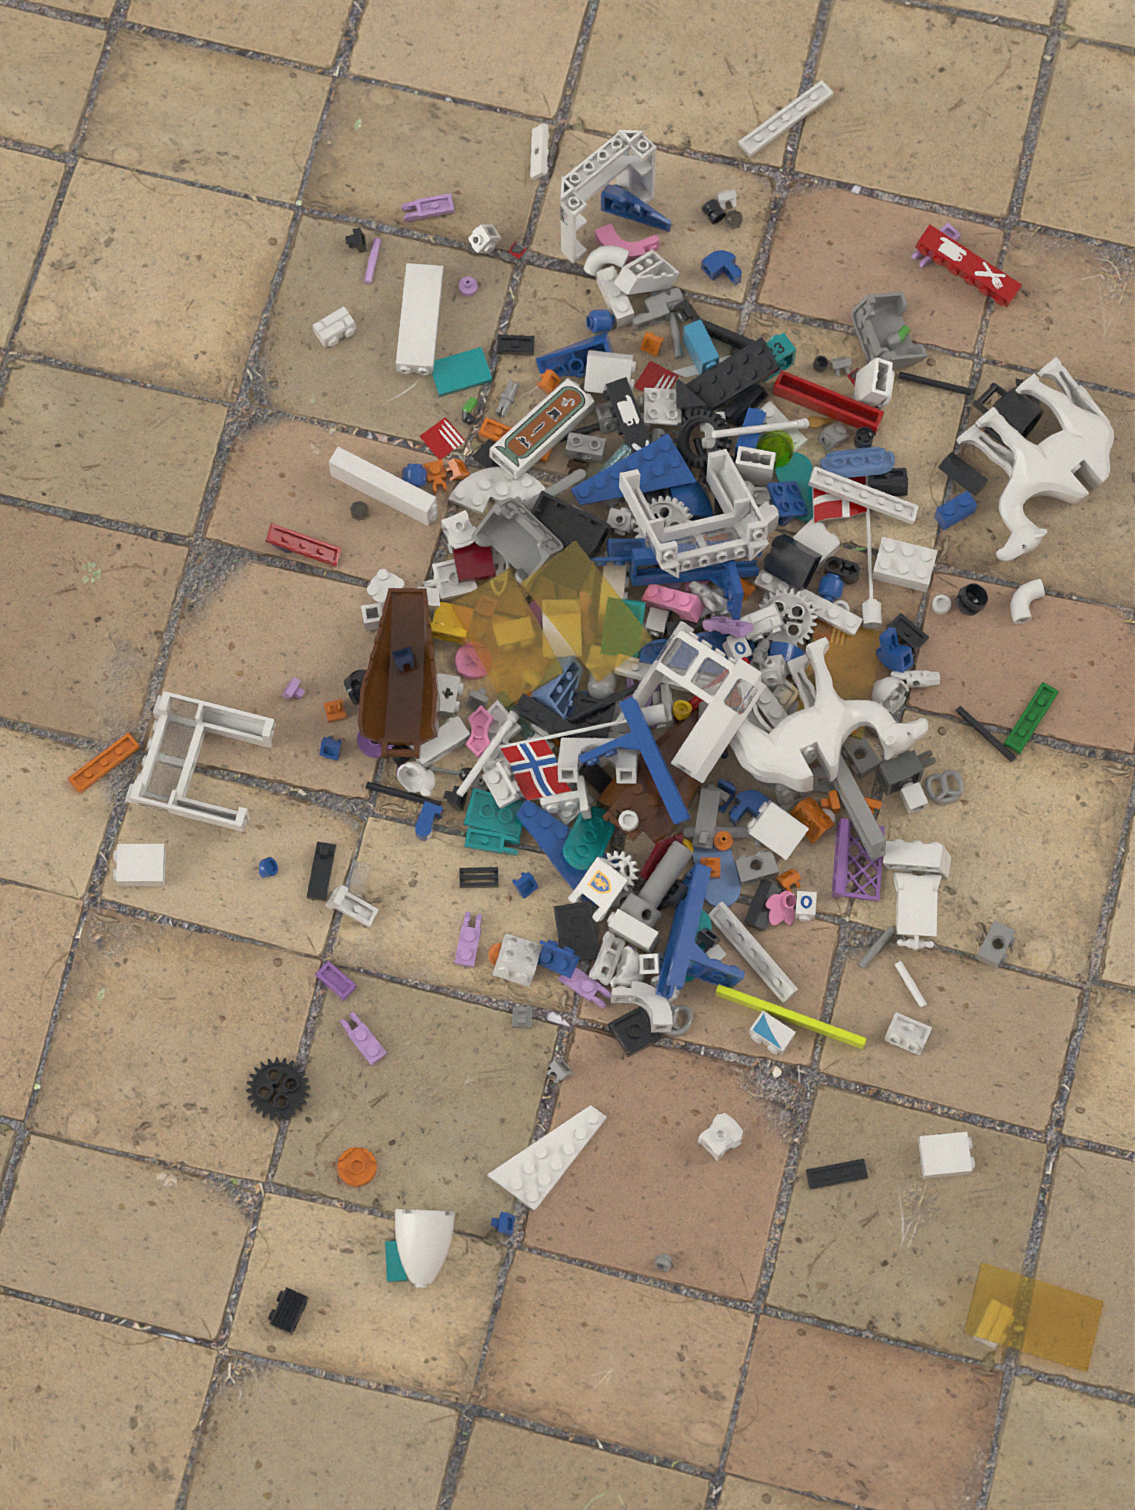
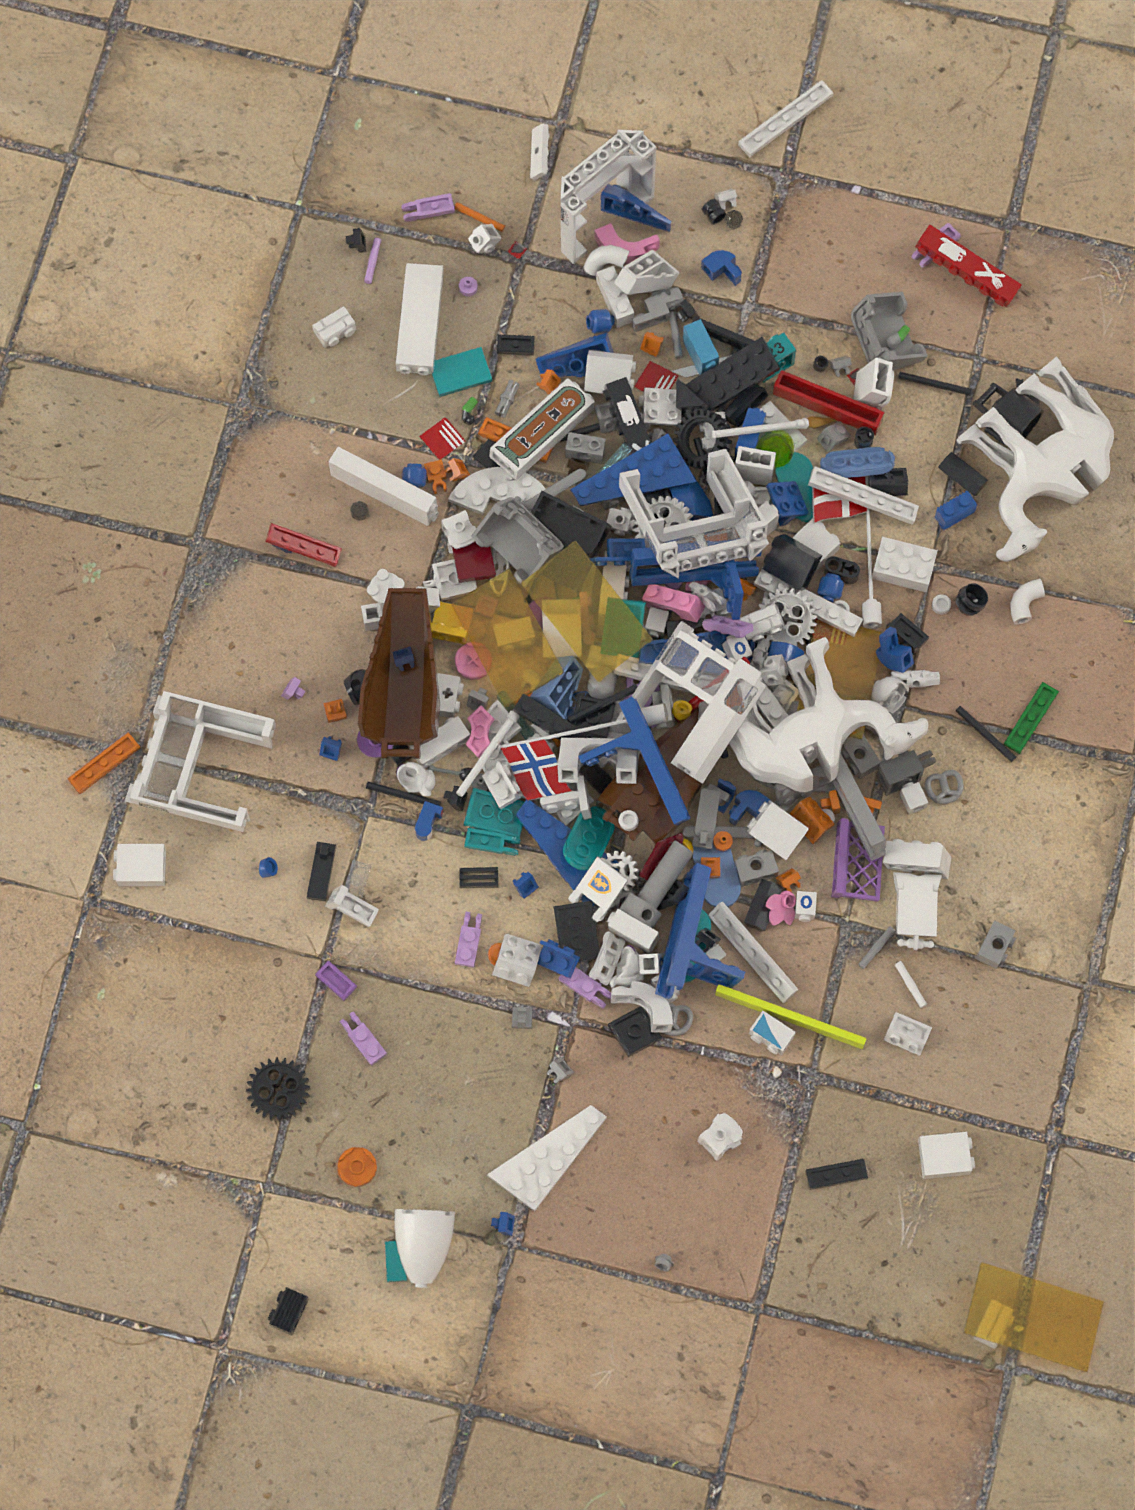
none -> orange bar [454,202,505,232]

